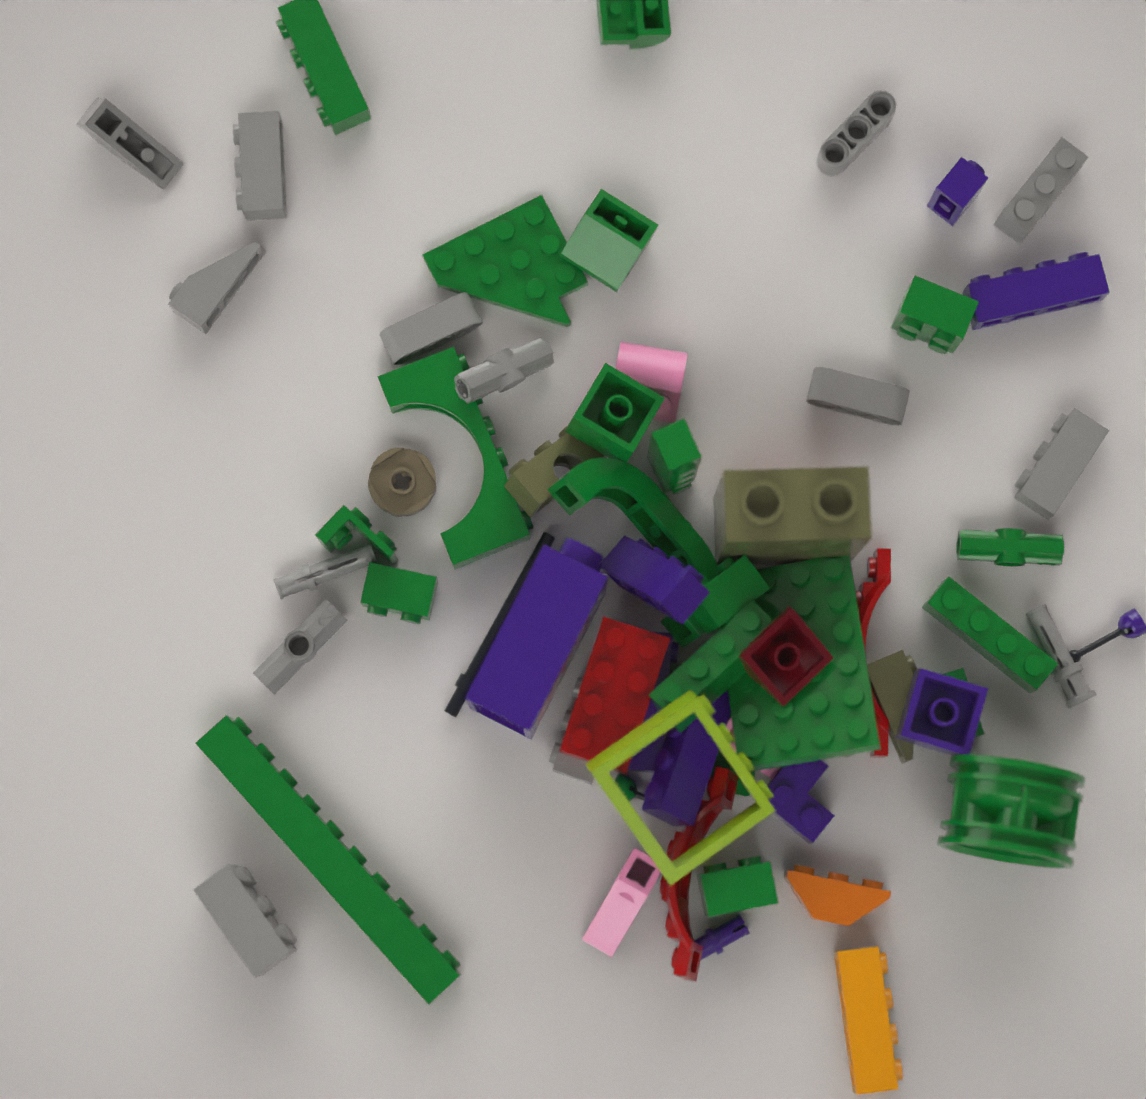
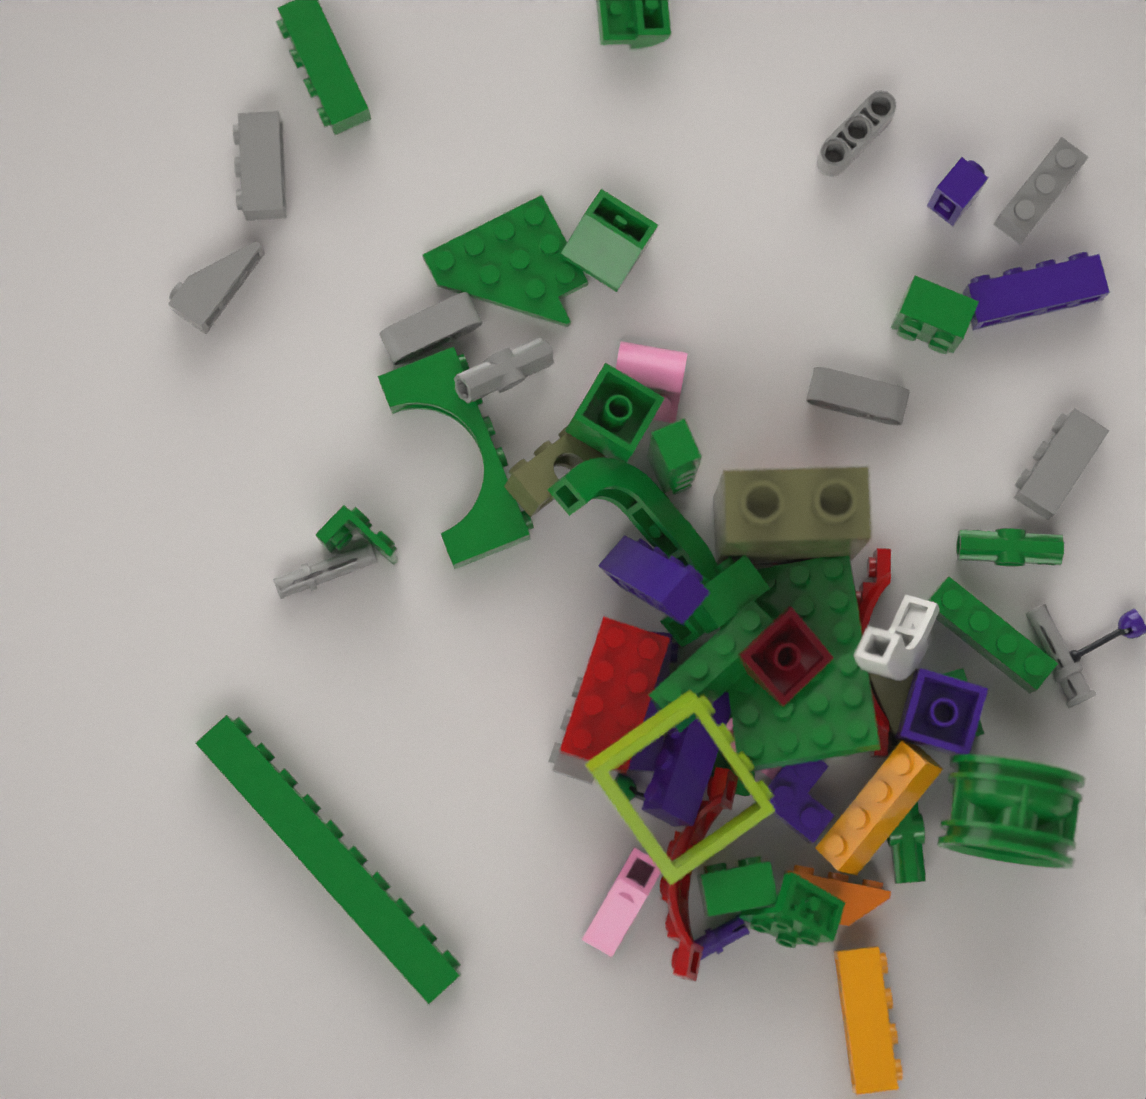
light grey slope [76,98,184,190] -> none
light grey brick [193,864,297,977] -> none
light grey piece [253,599,348,694] -> none
green brick [360,562,438,624] -> none
dark tan plate [368,448,436,517] -> none
black bar [444,532,556,718] -> none
dark purple brick [465,538,608,740] -> none
none -> green bracket [739,873,846,948]
none -> light orange brick [815,741,943,876]
none -> white arch [854,595,939,681]
none -> green piece [887,801,926,884]

